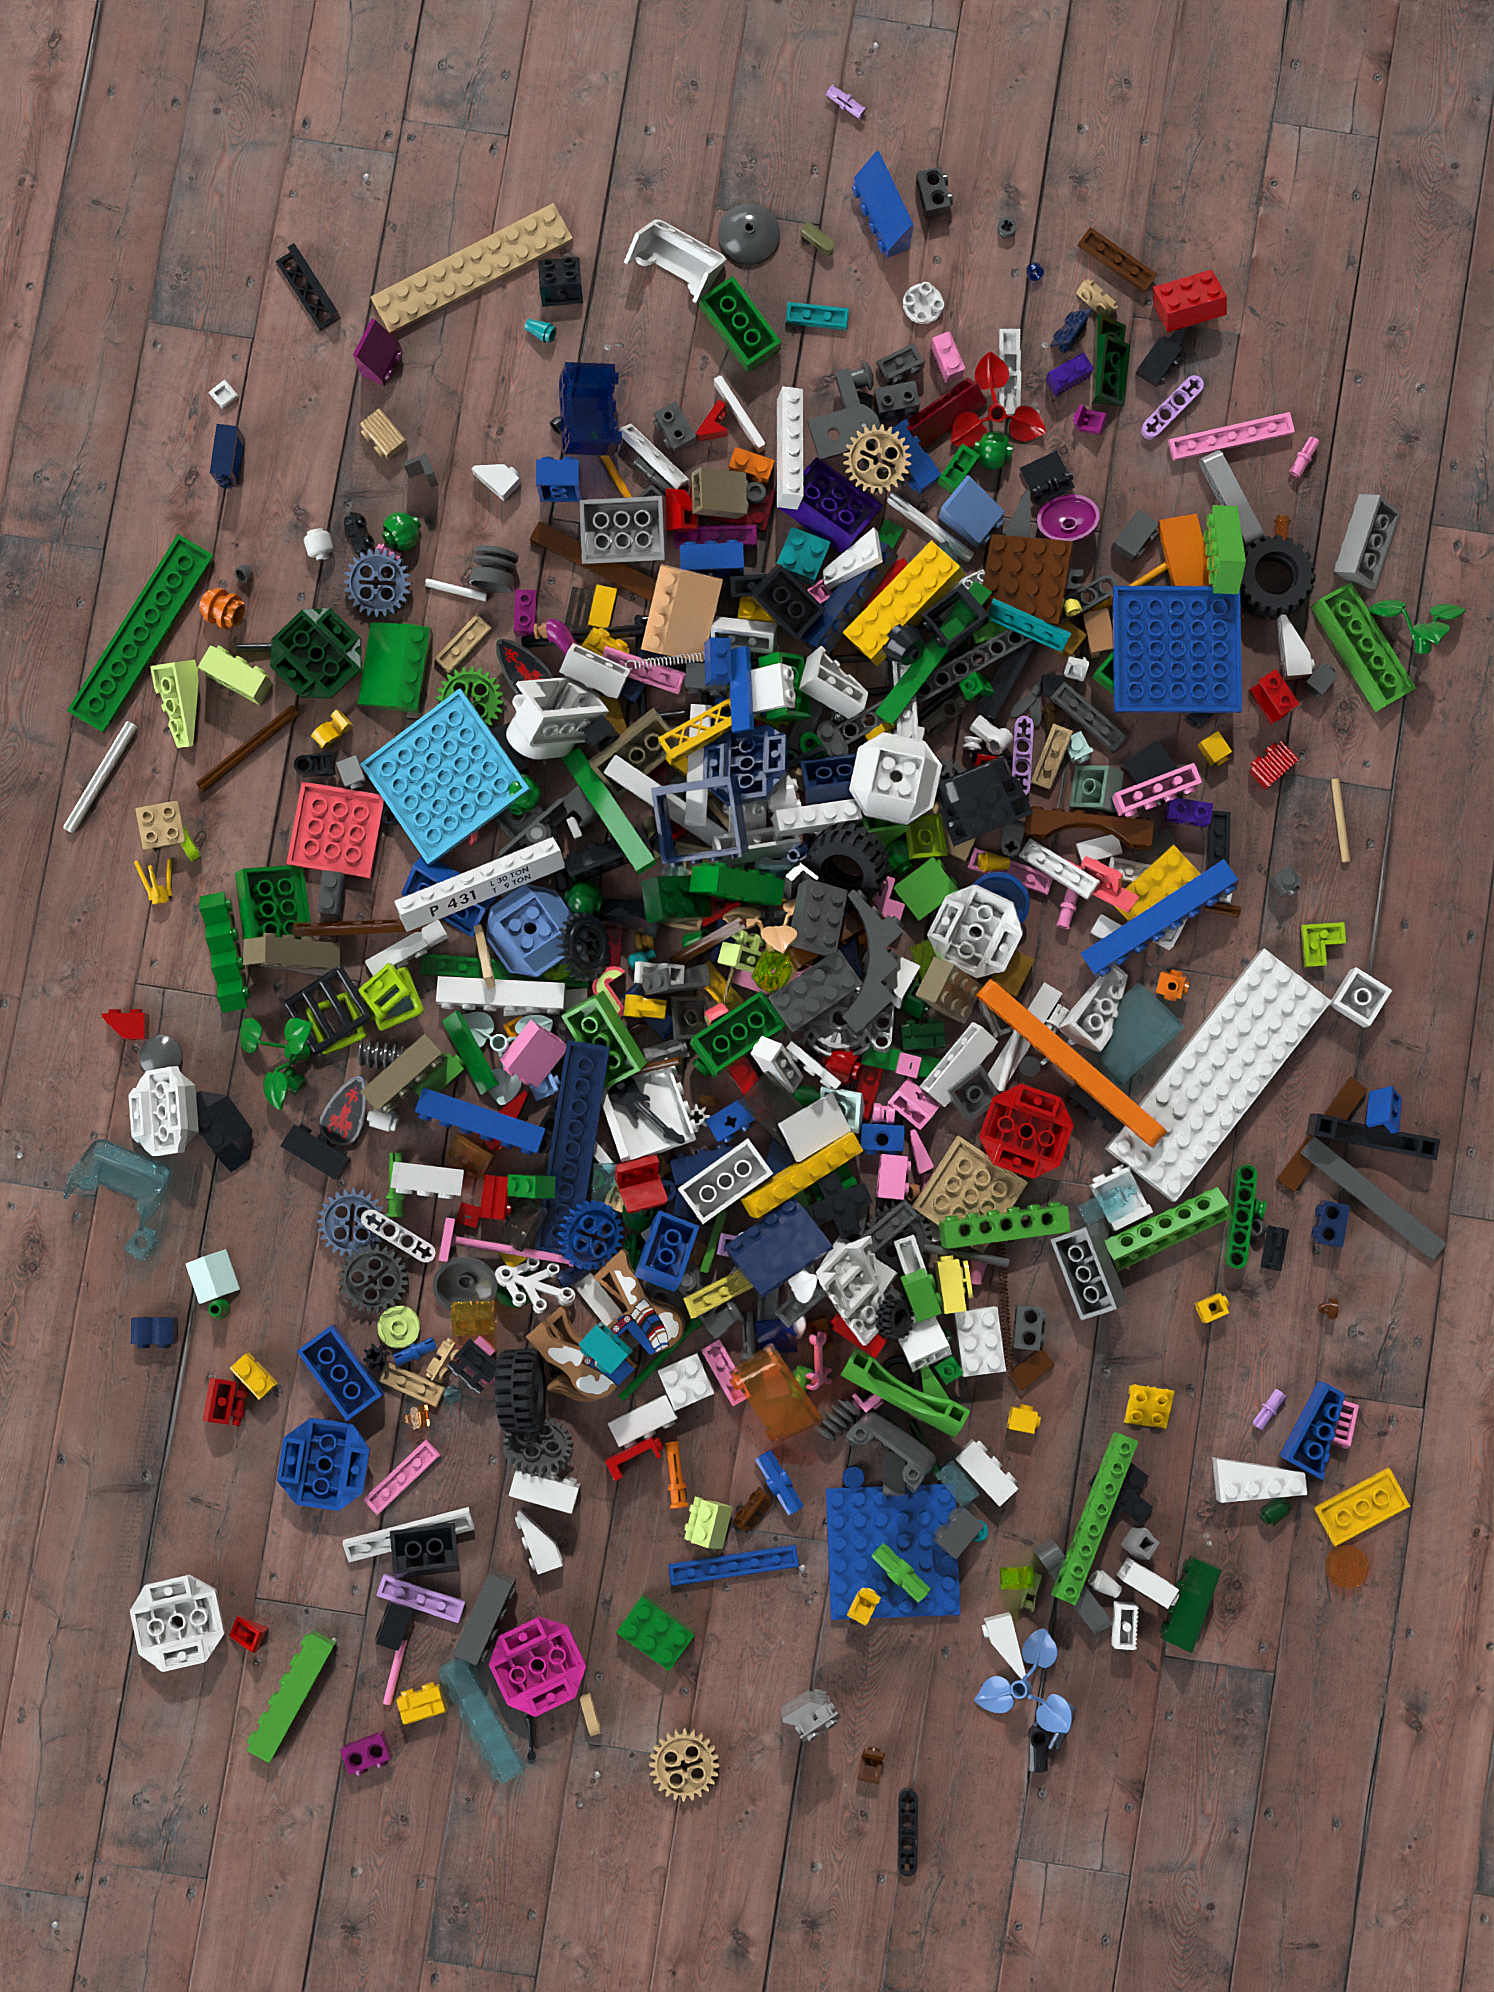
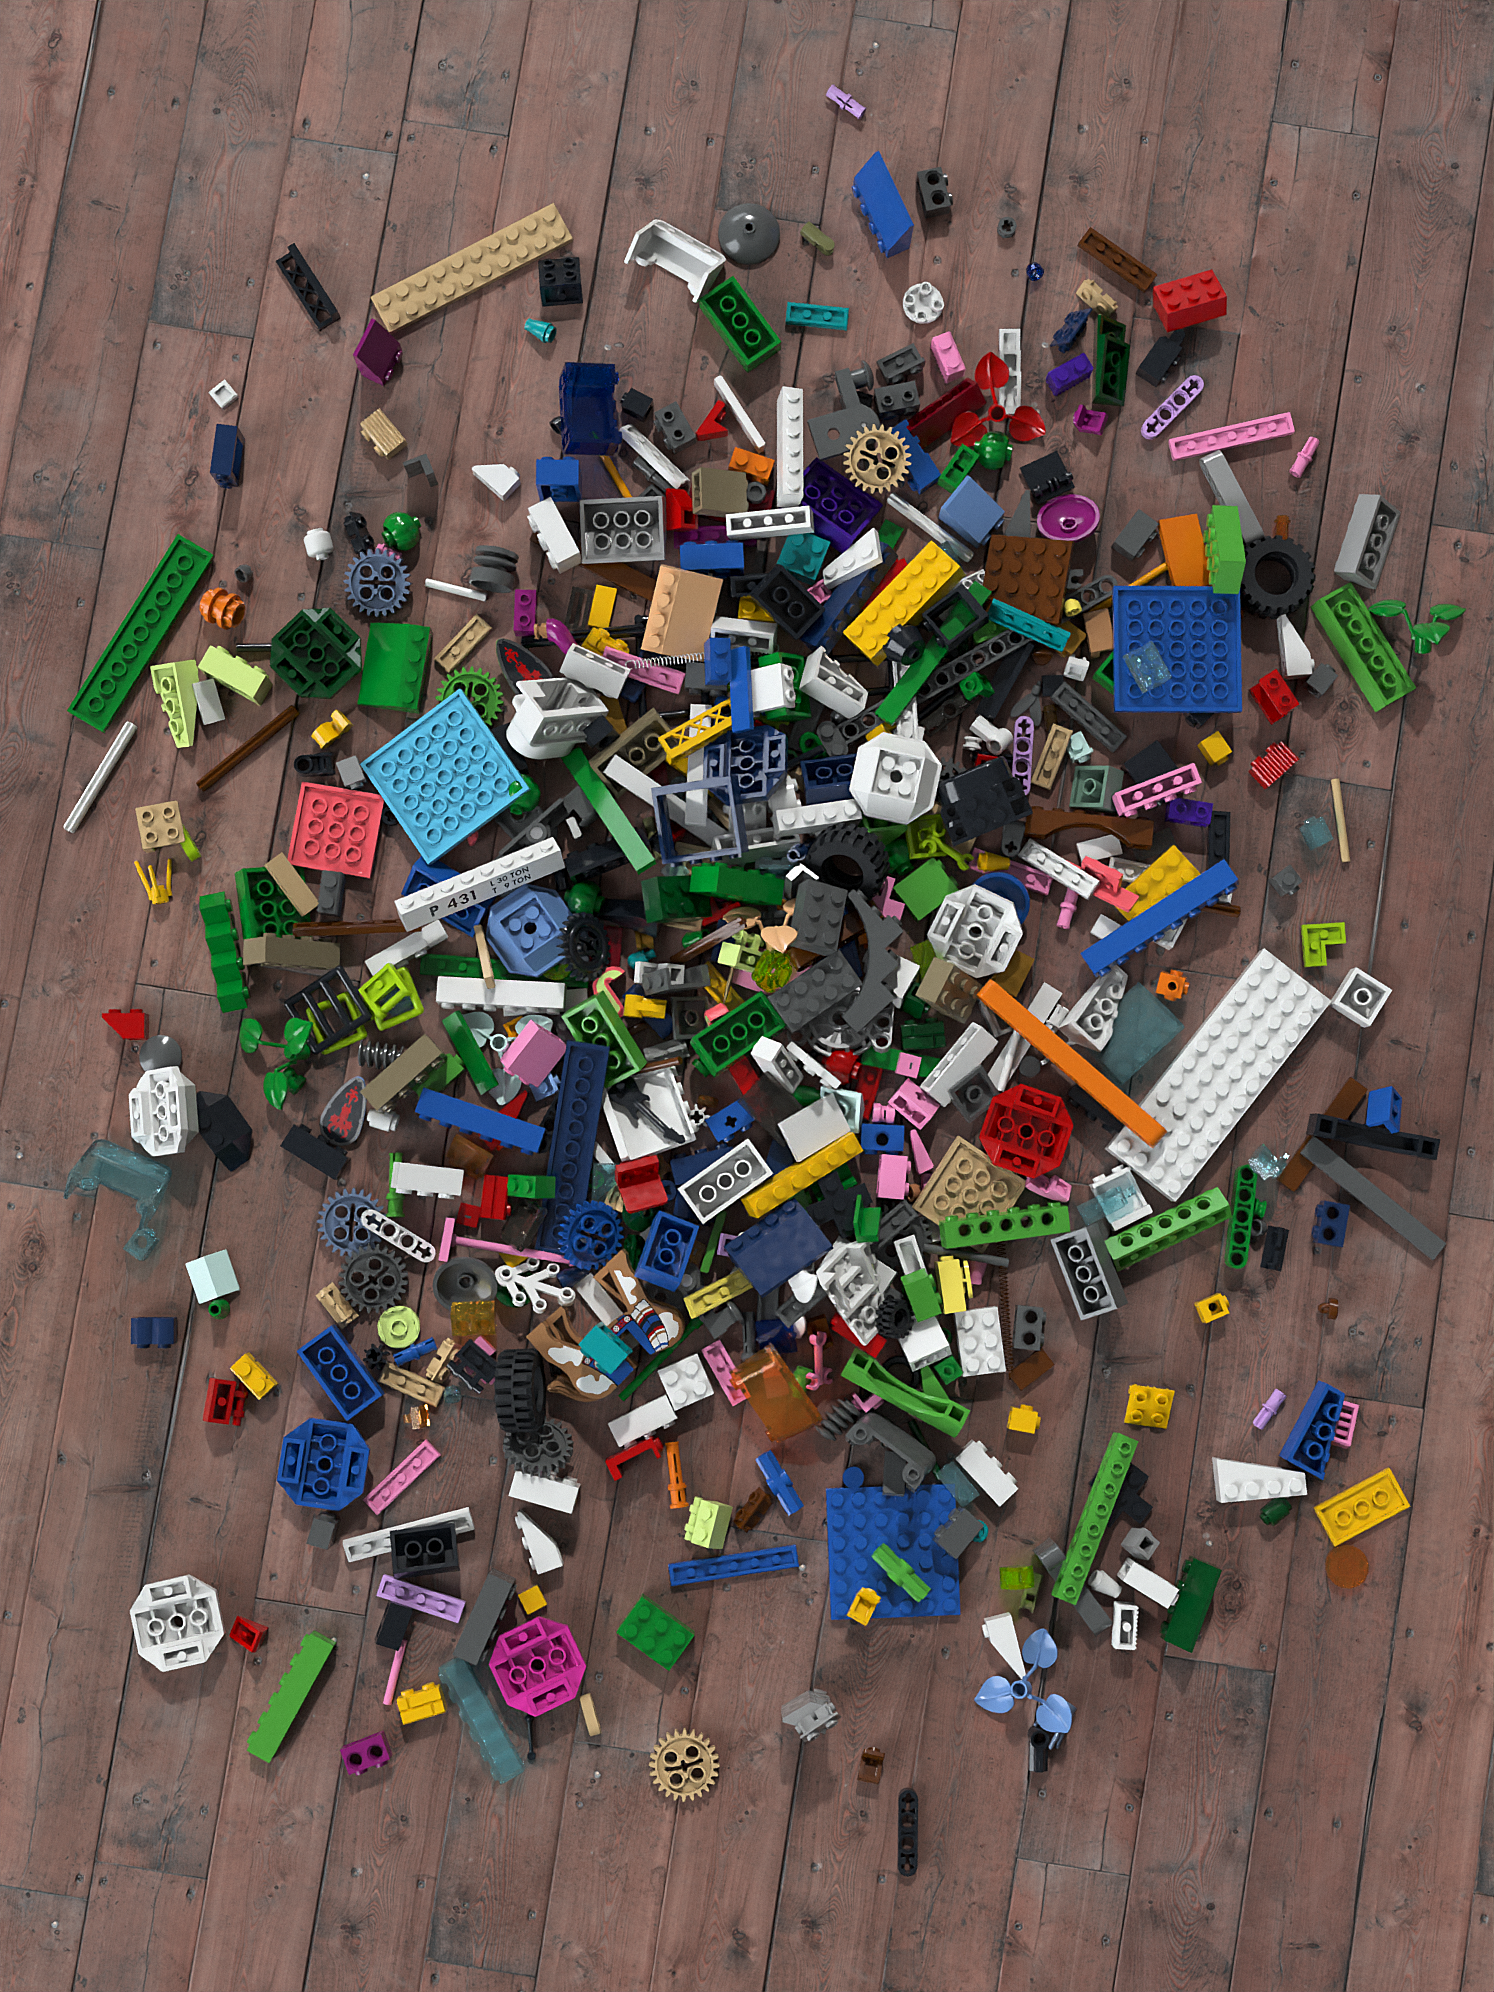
none -> white tile [192,678,225,725]
none -> tan tile [264,852,319,916]
none -> dark grey brick [306,1511,341,1550]
none -> tan hinge [316,1282,359,1329]
none -> yellow tile [518,1584,547,1614]
none -> white brick [527,497,582,574]
none -> black brick [620,387,654,423]
none -> white brick [726,506,814,540]
none -> green panel [853,1195,882,1243]
none -> lime bar [919,823,974,871]
none -> bright pink slope [1025,1174,1072,1202]
none -> reddish brown tile [1031,644,1053,665]
none -> clear light blue bracket [1123,641,1172,694]
none -> clear light blue bracket [1248,1143,1289,1181]
none -> clear light blue brick [1299,816,1333,851]

